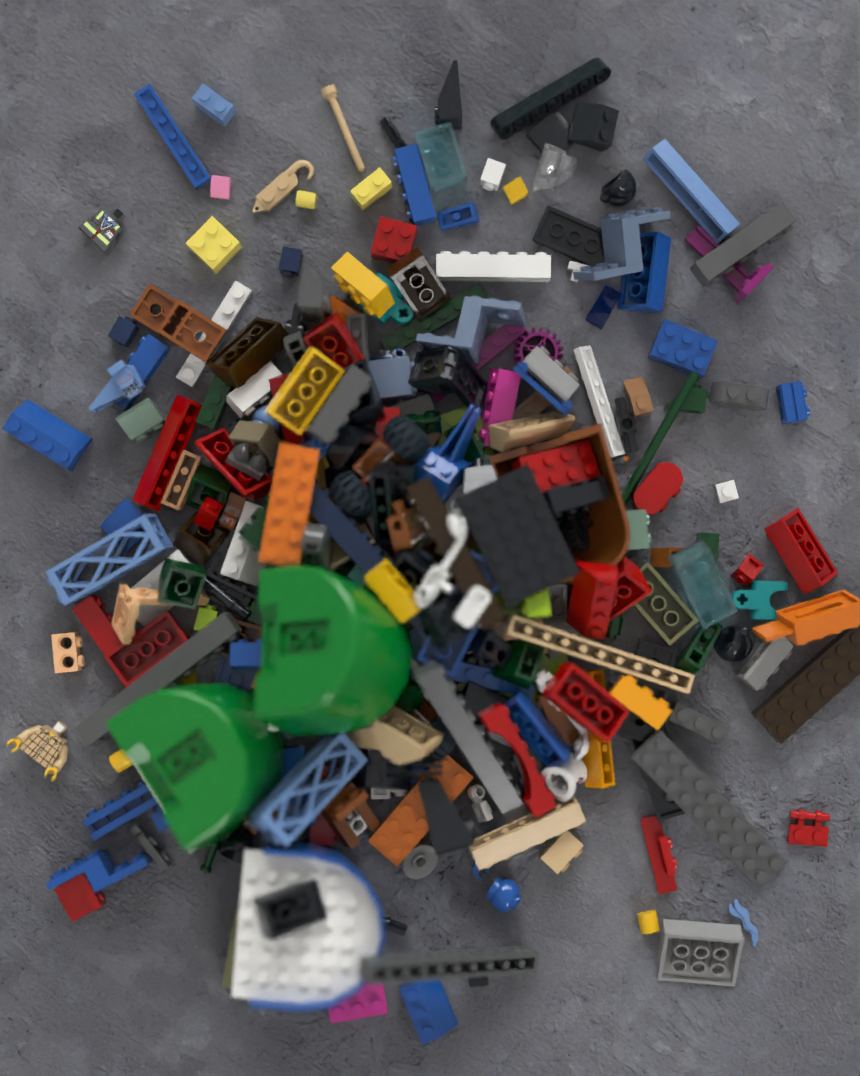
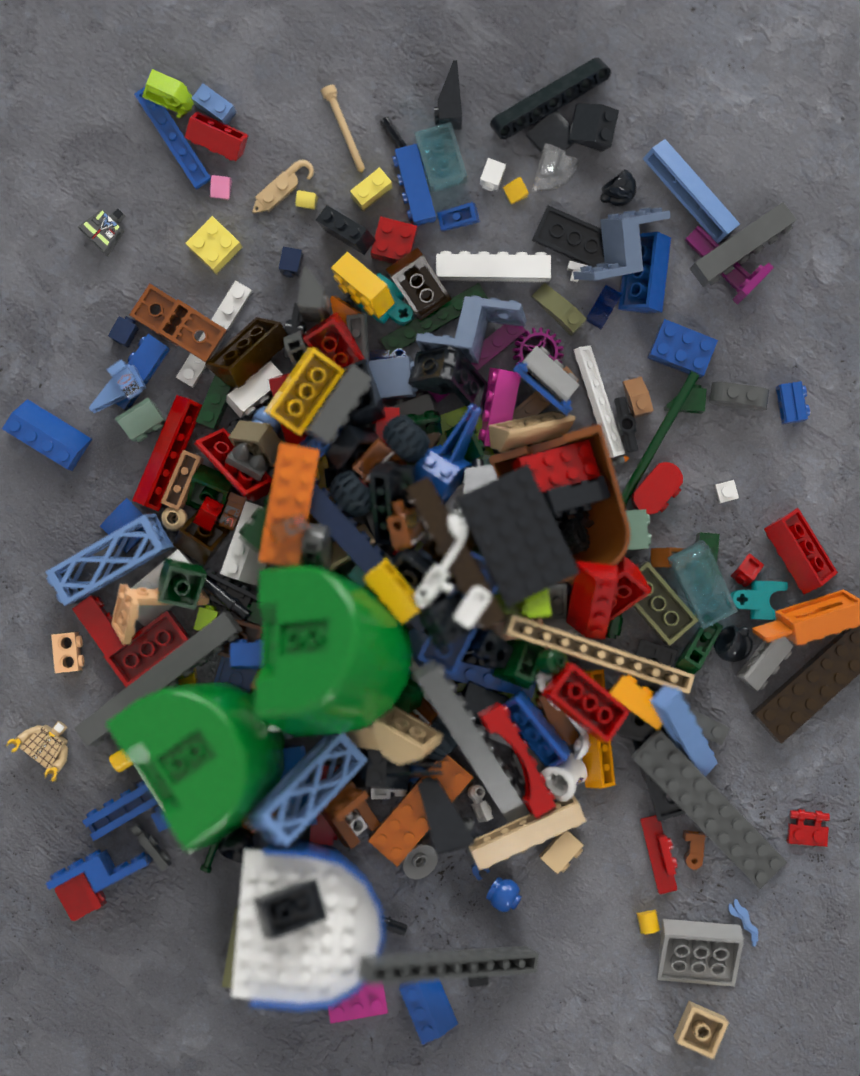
none -> lime piece [142,69,194,118]
none -> tan head [161,507,188,531]
none -> red brick [185,111,249,161]
none -> dark orange leg [269,512,310,543]
none -> black brick [316,205,376,255]
none -> olive slope [531,283,587,336]
none -> dark green head [536,649,566,675]
none -> medium blue brick [650,684,718,777]
none -> tan brick [674,1001,729,1059]
none -> dark orange leg [683,830,705,870]

